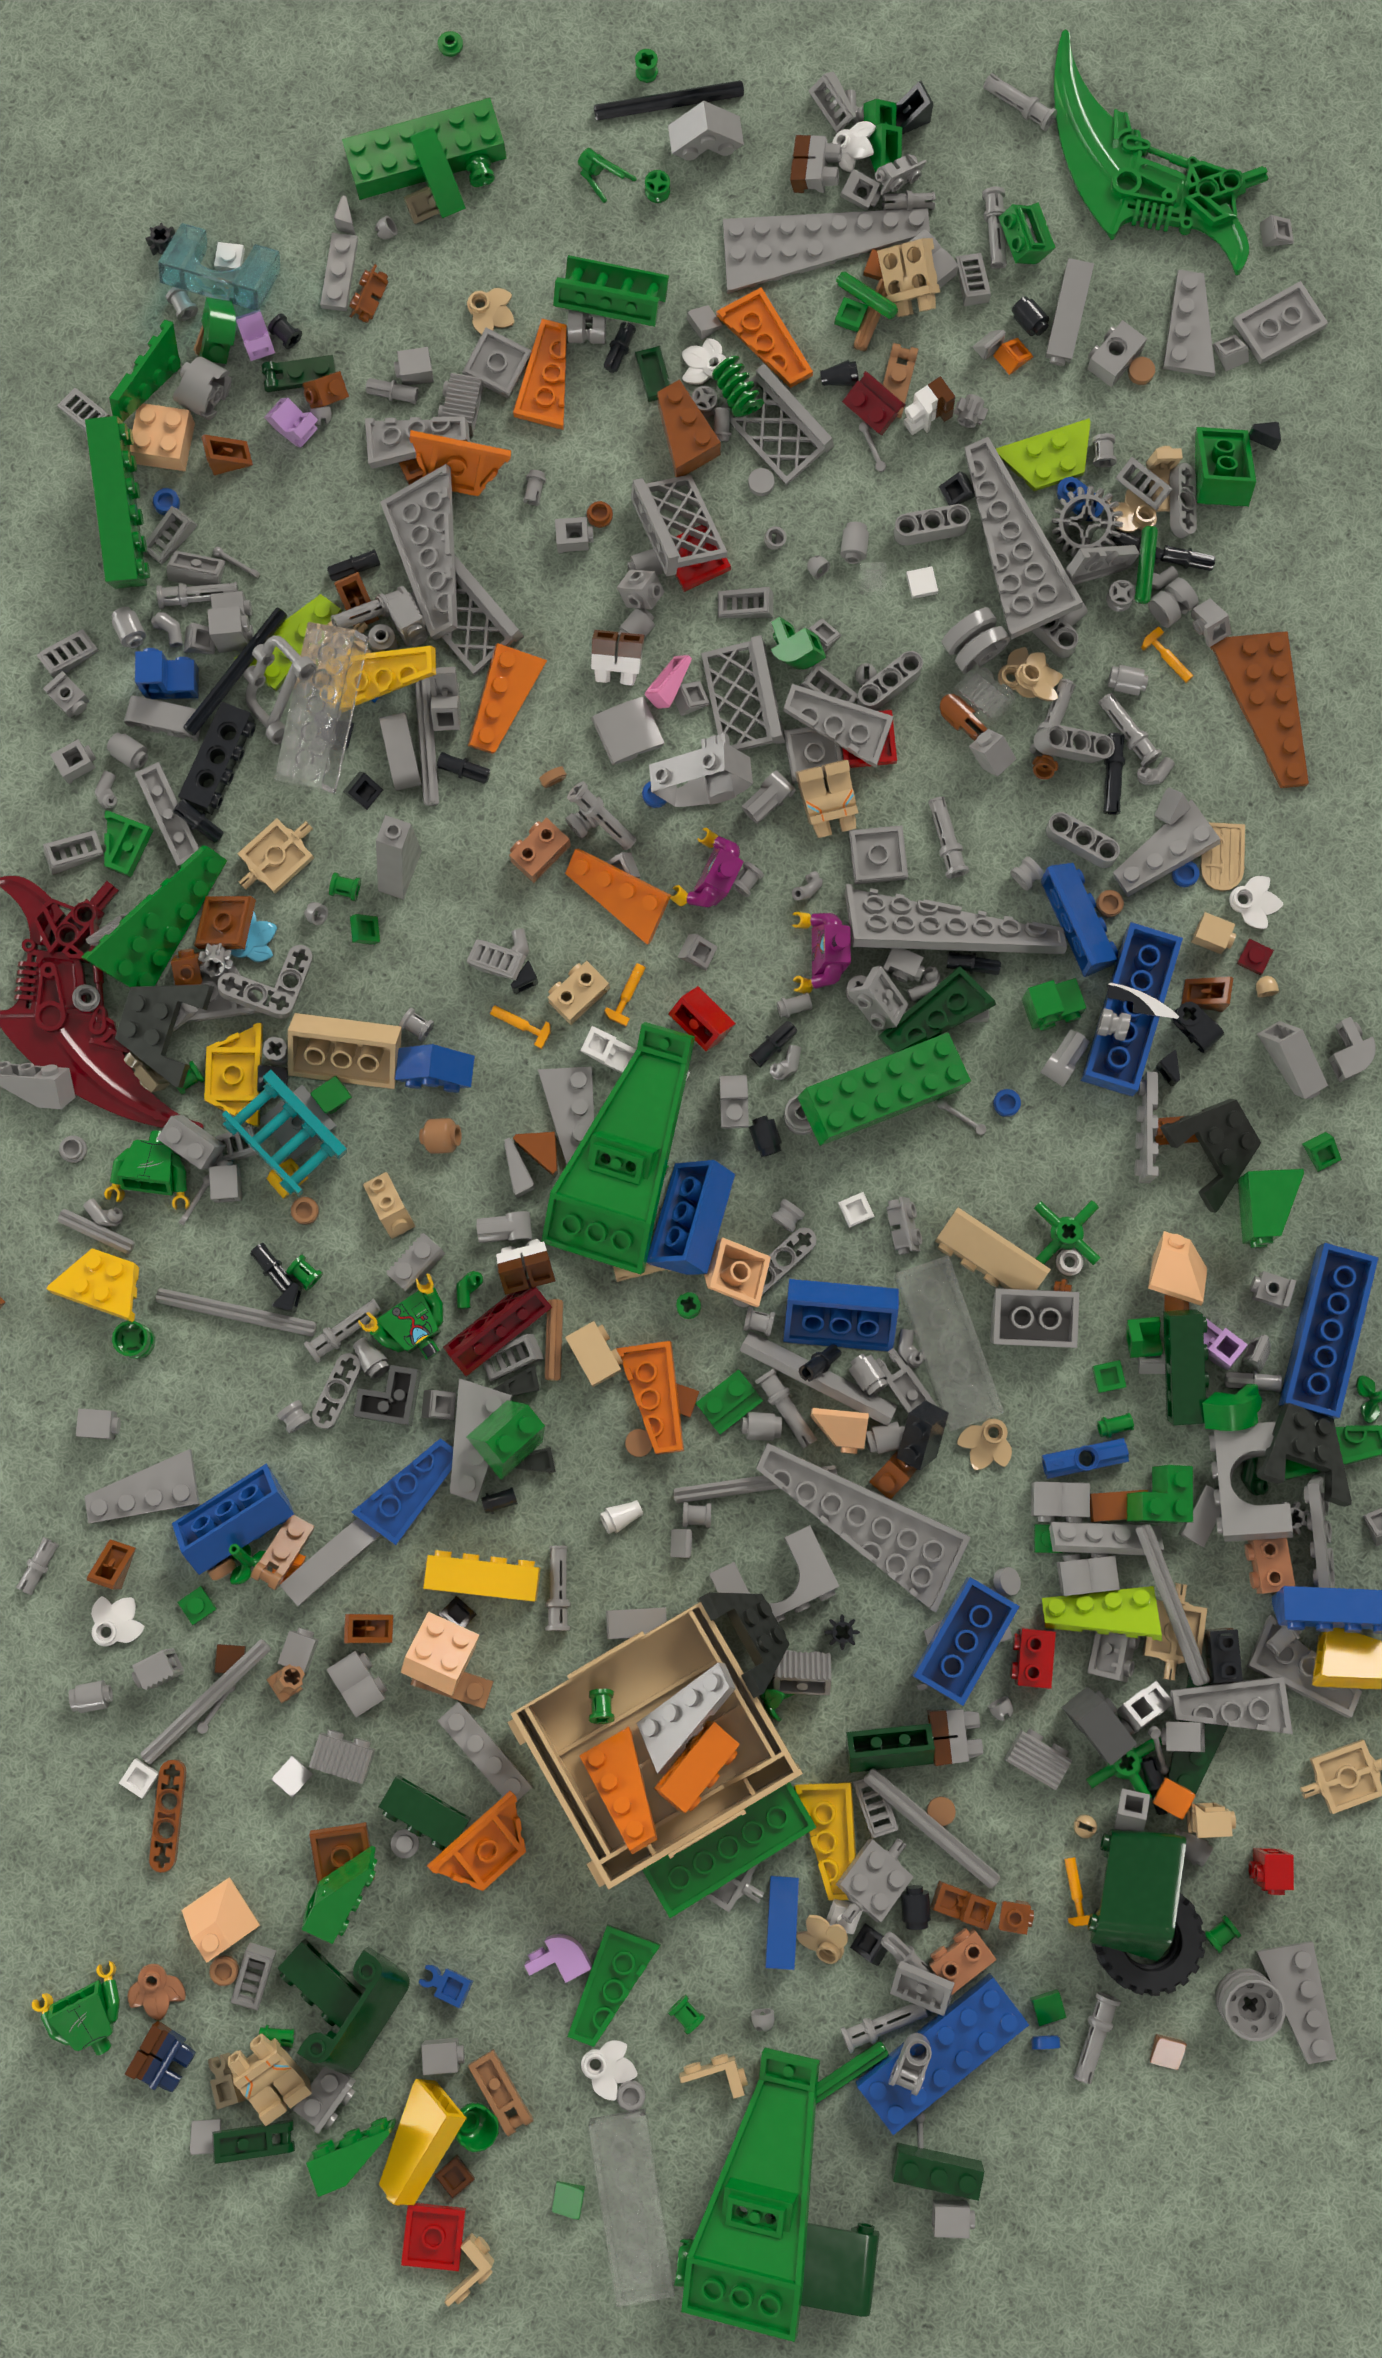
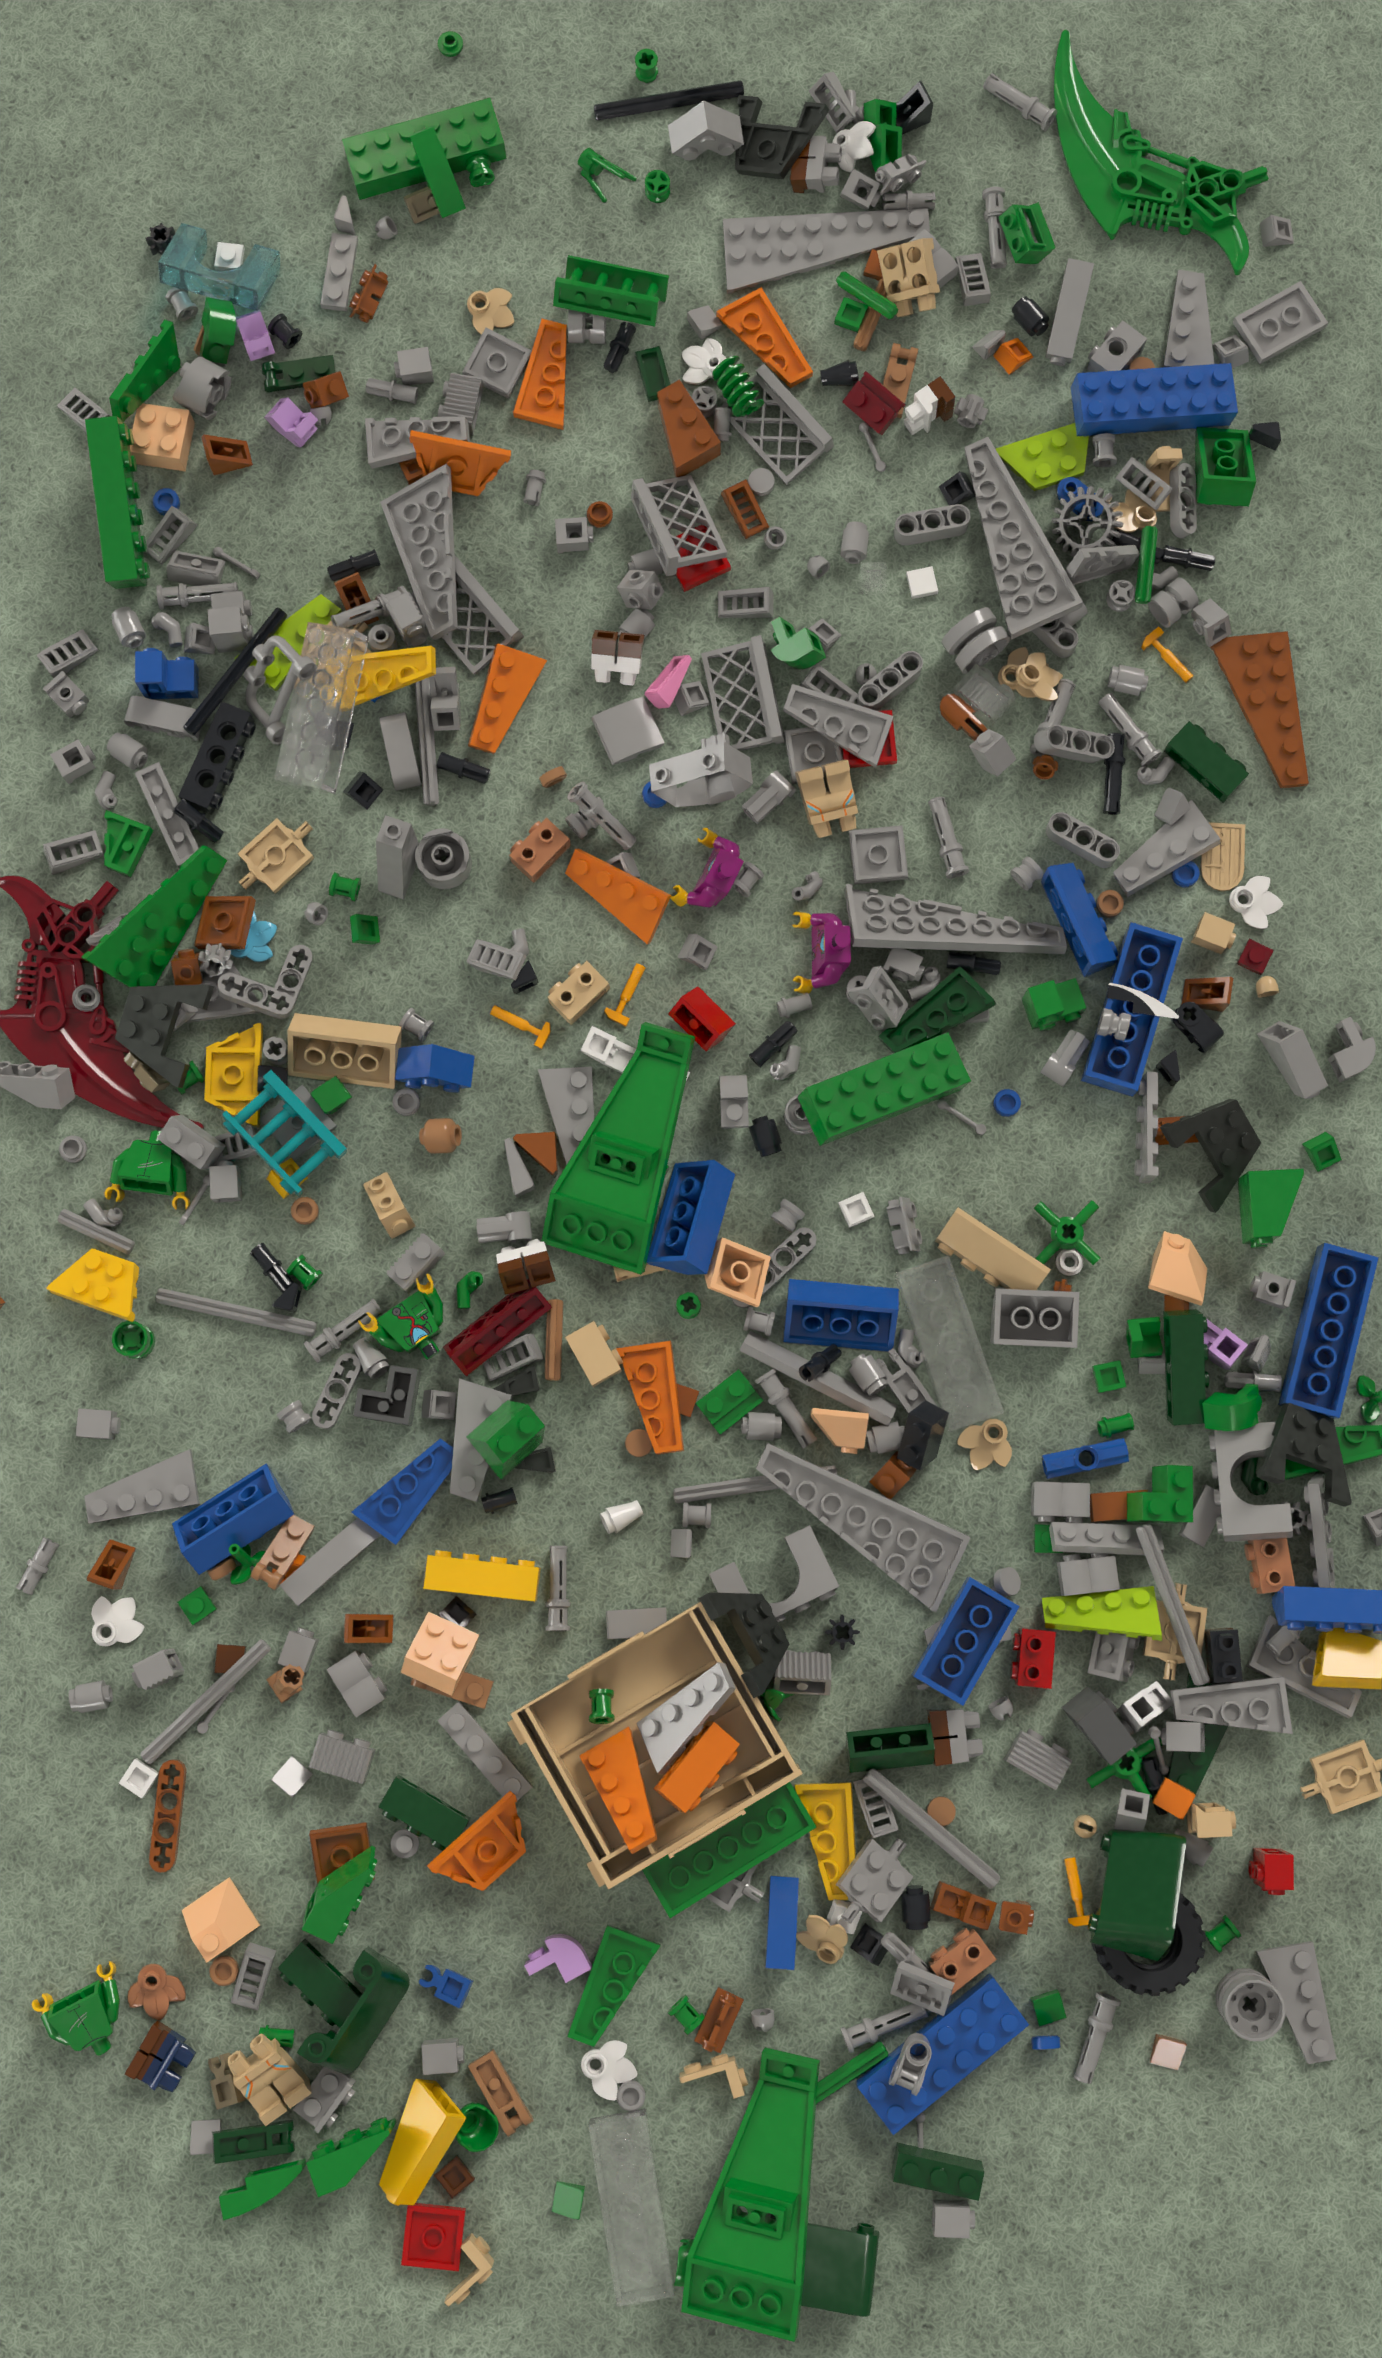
none -> green slope [219,2158,306,2221]
none -> light grey tile [393,1088,420,1116]
none -> light grey brick [415,828,472,889]
none -> dark orange hinge [694,1987,744,2053]
none -> dark orange slope [721,479,769,539]
none -> pearl dark grey wing [735,95,829,179]
none -> blue brick [1071,363,1238,437]
none -> dark green brick [1164,721,1249,803]

